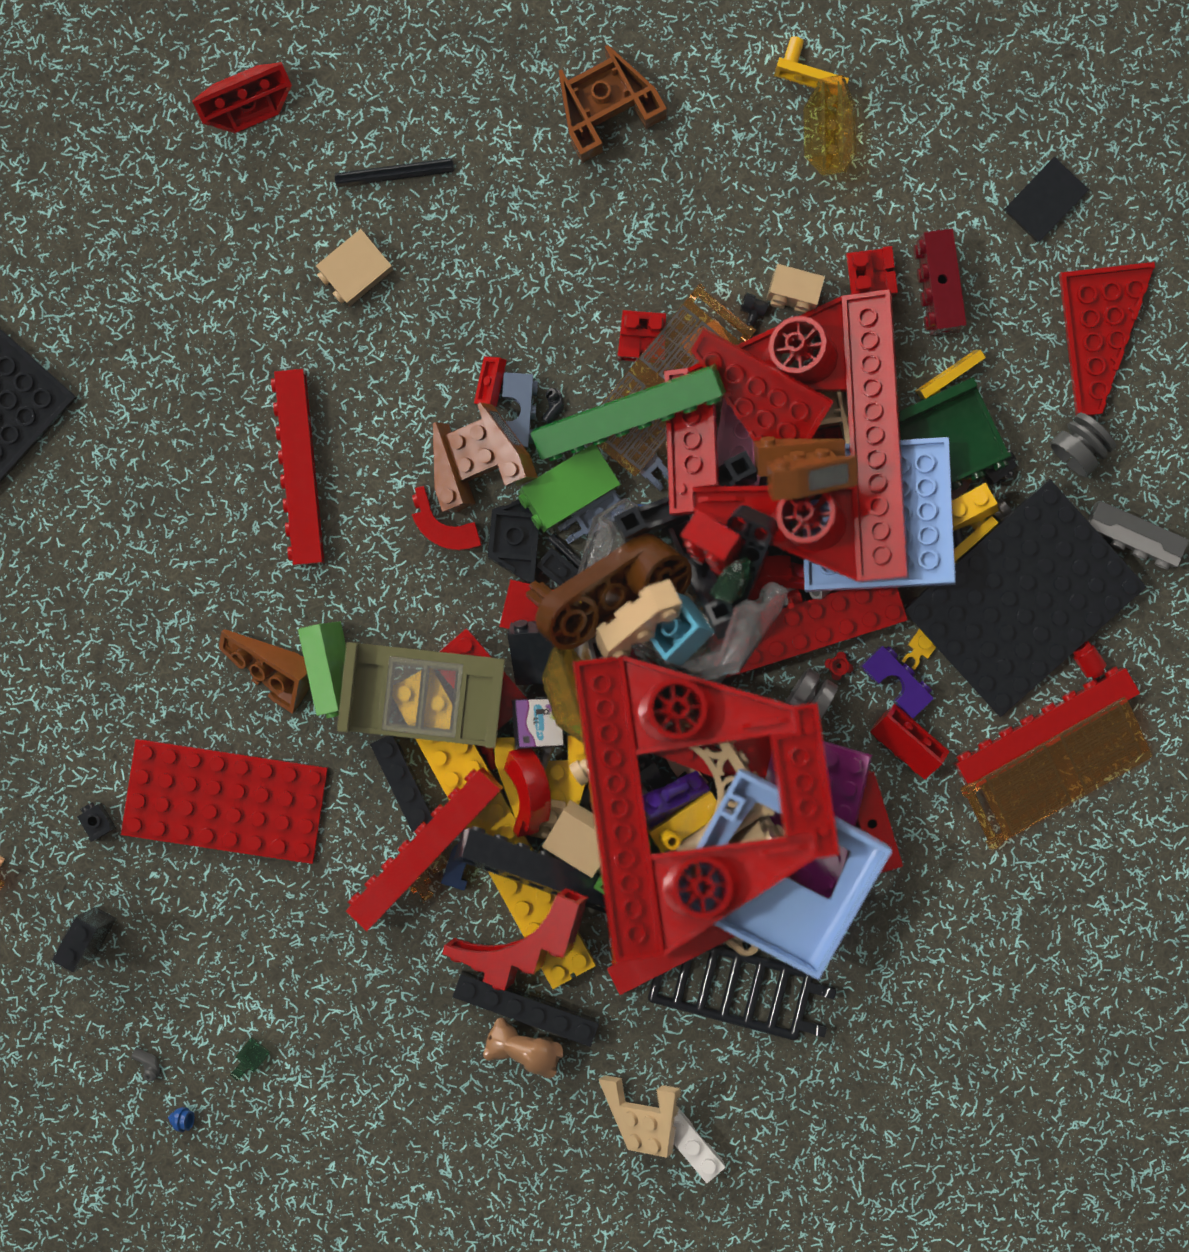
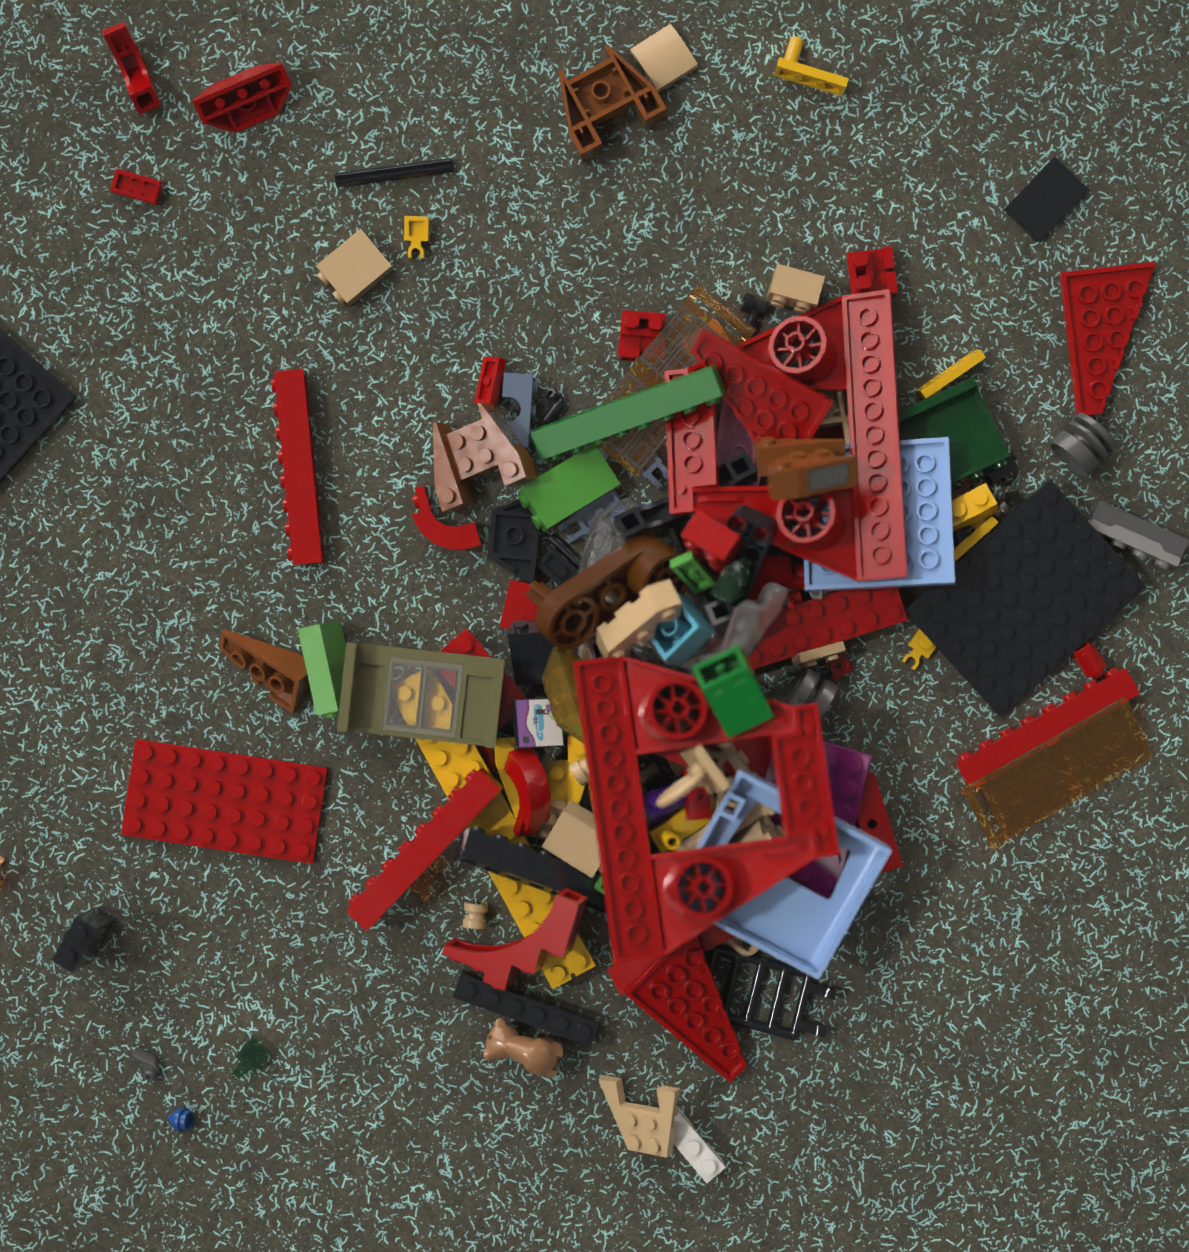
black brick [77,802,116,842] -> none
black brick [370,735,433,832] -> none
dark blue leg [441,844,468,891] -> none
clear yellow wedge [803,75,856,176] -> none
dark purple arch [859,646,934,719] -> none
red brick [870,703,950,780] -> none
dark red brick [913,228,967,336] -> none
none -> red arch [102,22,161,115]
none -> red plate [109,168,164,206]
none -> yellow plate [404,216,430,258]
none -> tan wheel [462,901,488,929]
none -> red wing [624,935,747,1082]
none -> tan slope [630,24,698,93]
none -> tan tile [656,745,730,808]
none -> bright green plate [670,551,717,594]
none -> red plate [683,770,712,821]
none -> green slope [692,645,775,739]
none -> tan plate [791,641,846,669]

